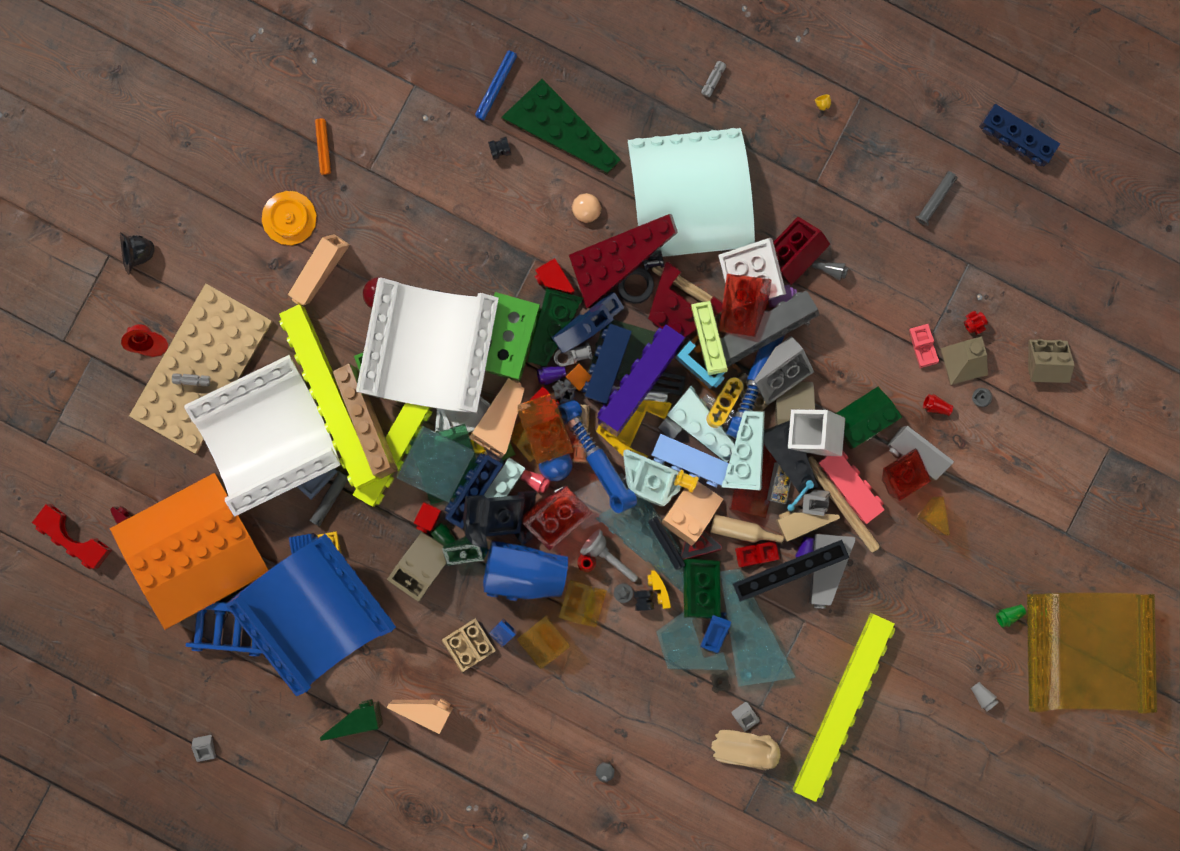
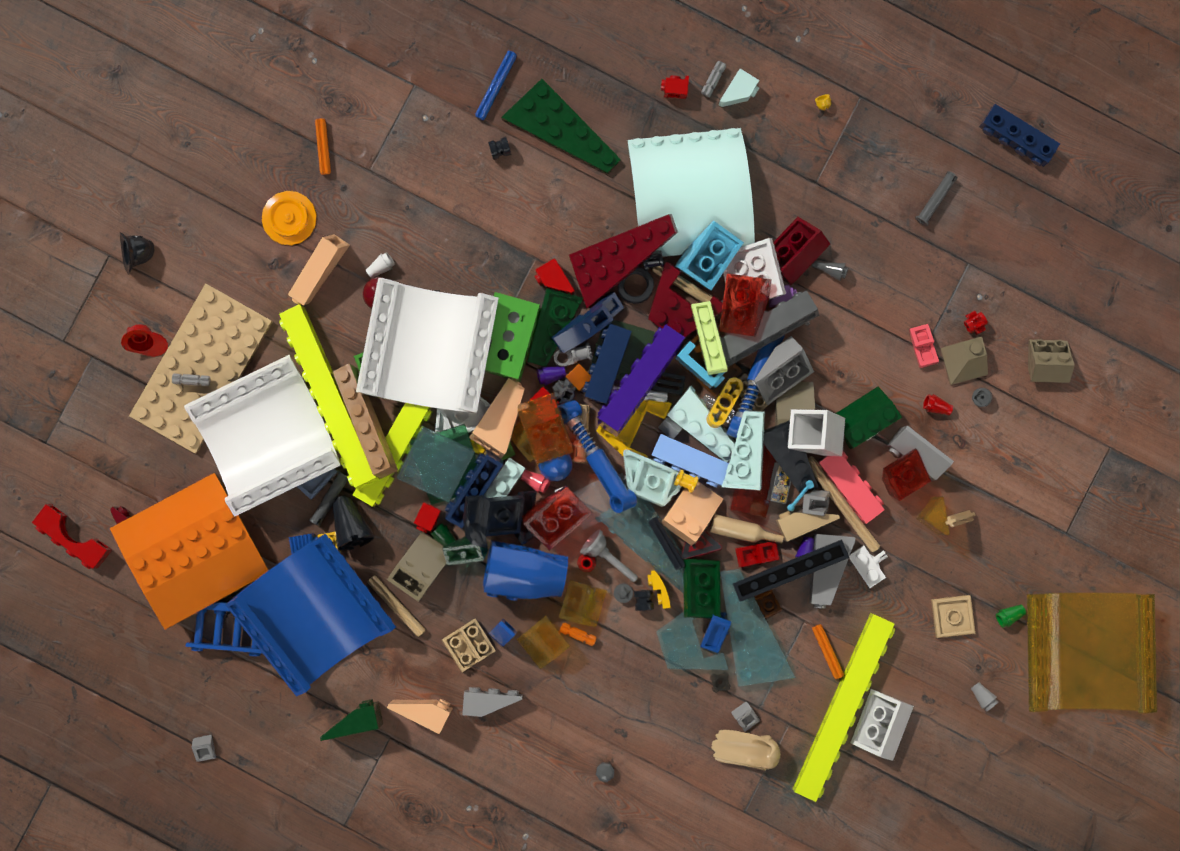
light nougat hair [572,193,601,223] -> none
none -> black cone [333,495,374,551]
none -> white cone [366,252,395,278]
none -> tan axle [368,576,425,637]
none -> light grey slope [462,687,523,717]
none -> orange axle [560,623,597,646]
none -> red brick [661,75,689,99]
none -> medium azure slope [675,221,744,290]
none -> light aqua slope [719,69,760,107]
none -> reddish brown slope [754,589,782,620]
none -> orange axle [812,624,844,679]
none -> white plate [849,545,888,588]
none -> white slope [850,689,914,761]
none -> tan tile [931,595,975,638]
none -> tan axle [945,510,975,527]

